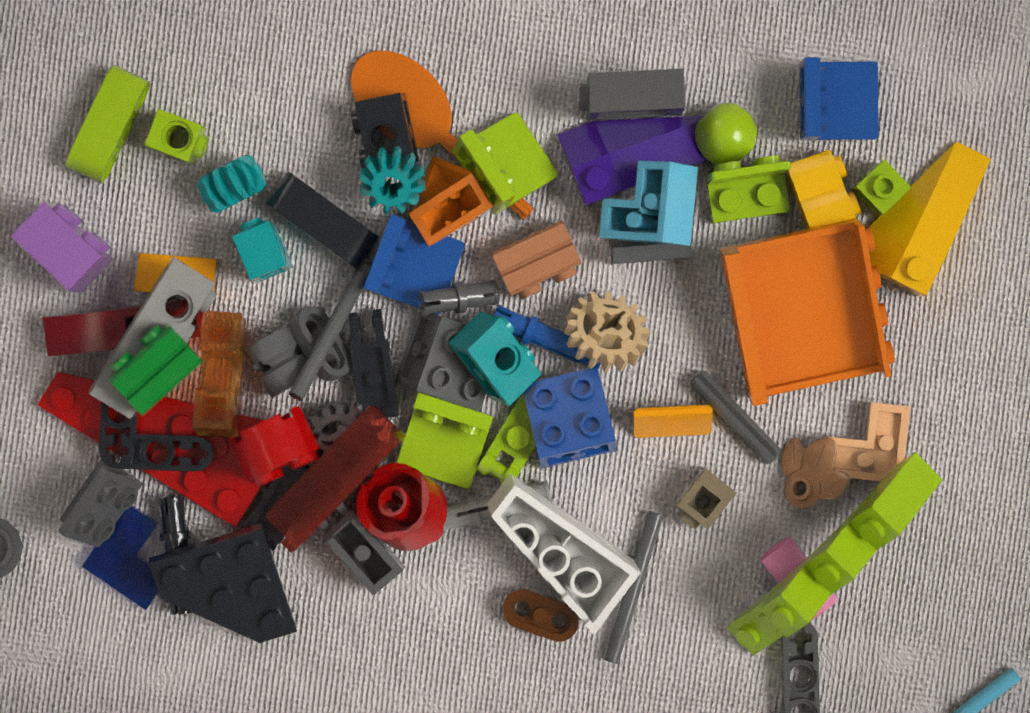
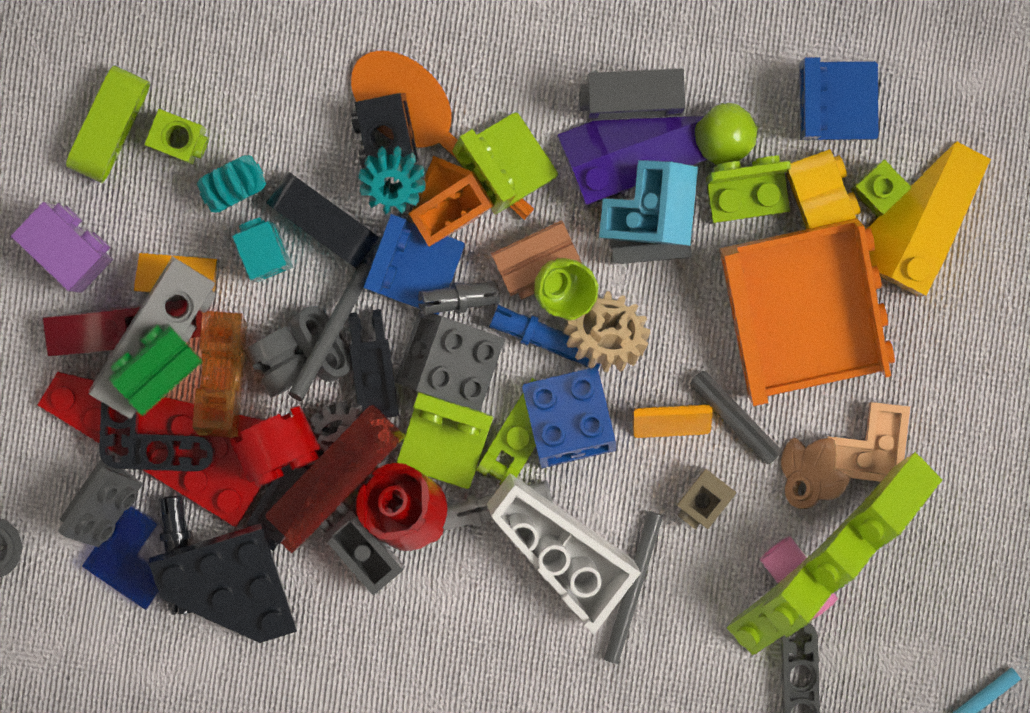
teal brick [448,311,541,406] -> none
reddish brown plate [503,588,579,642] -> none
none -> lime hair [534,258,599,320]

